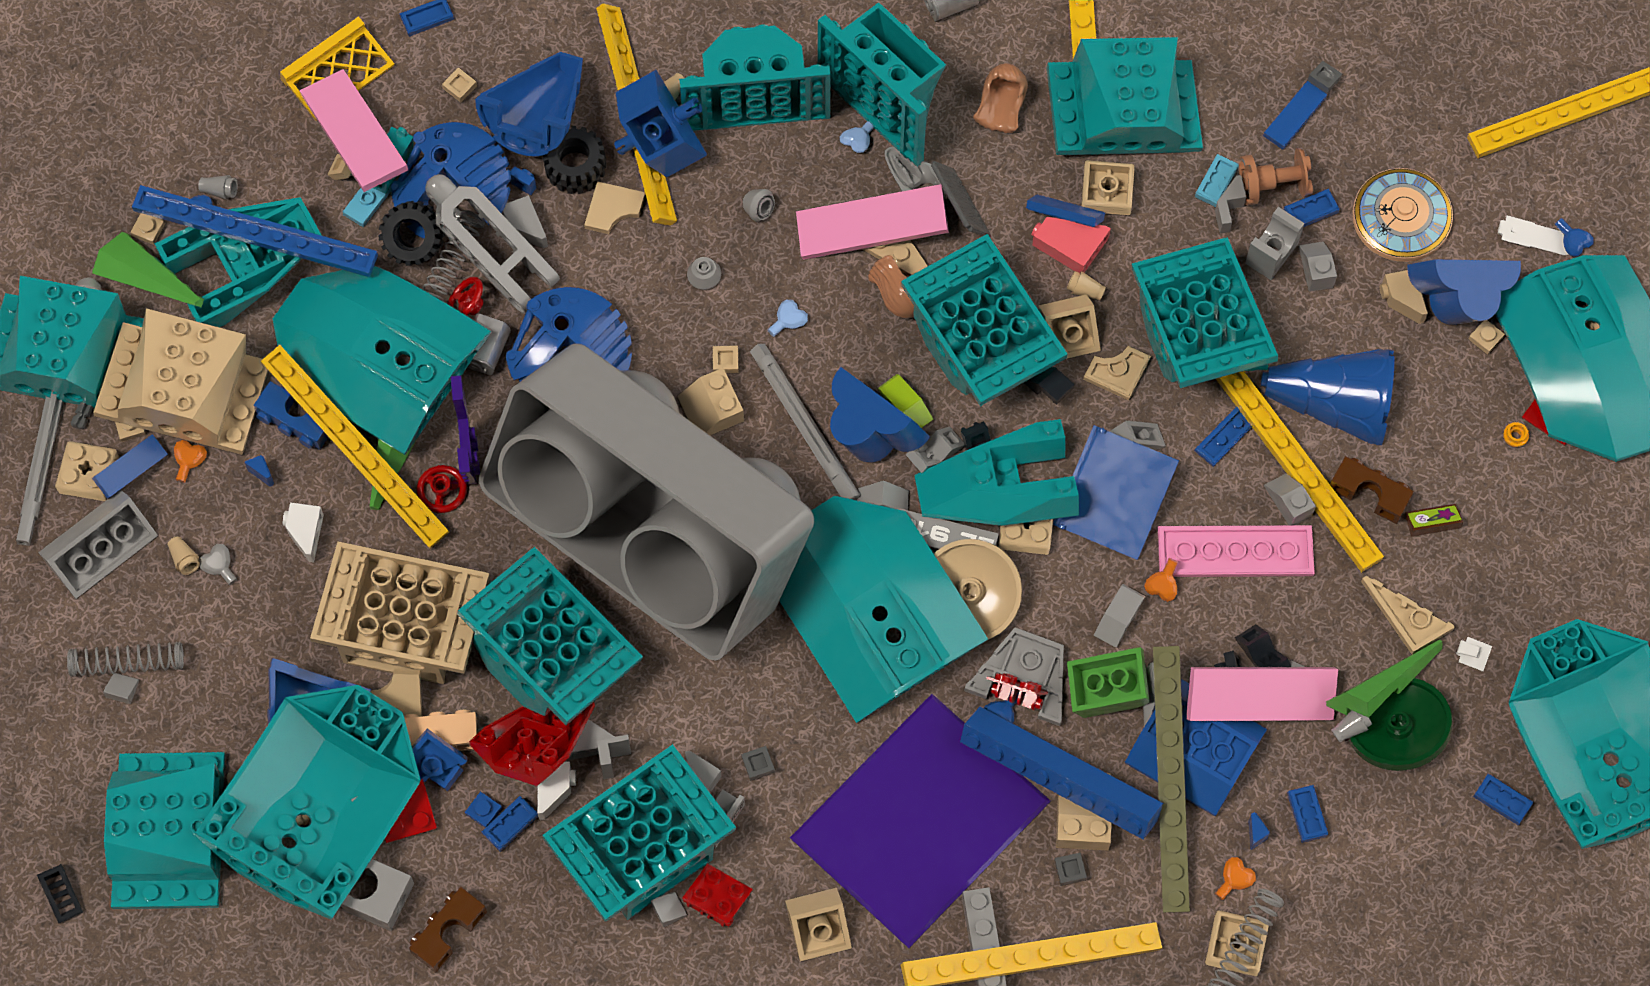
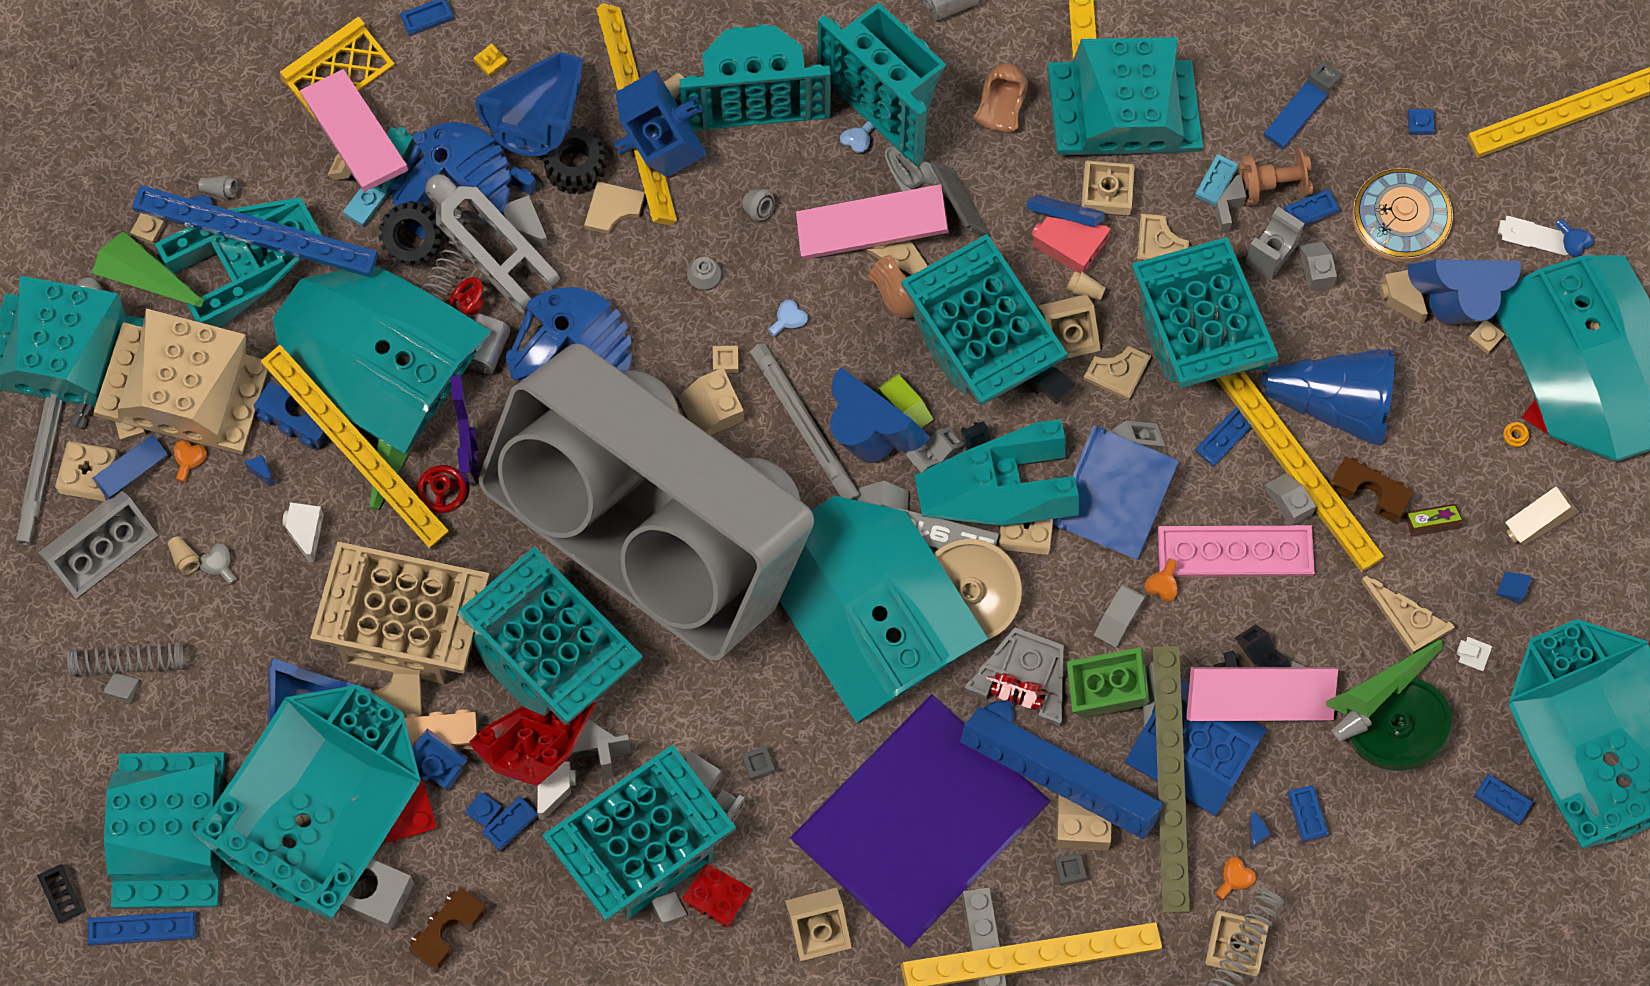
tan plate [442,68,477,102] -> none
none -> blue tile [88,911,196,946]
none -> yellow tile [473,44,508,78]
none -> tan tile [1137,214,1189,262]
none -> blue plate [1407,109,1434,135]
none -> blue slope [1496,571,1532,604]
none -> slope [1505,486,1579,545]

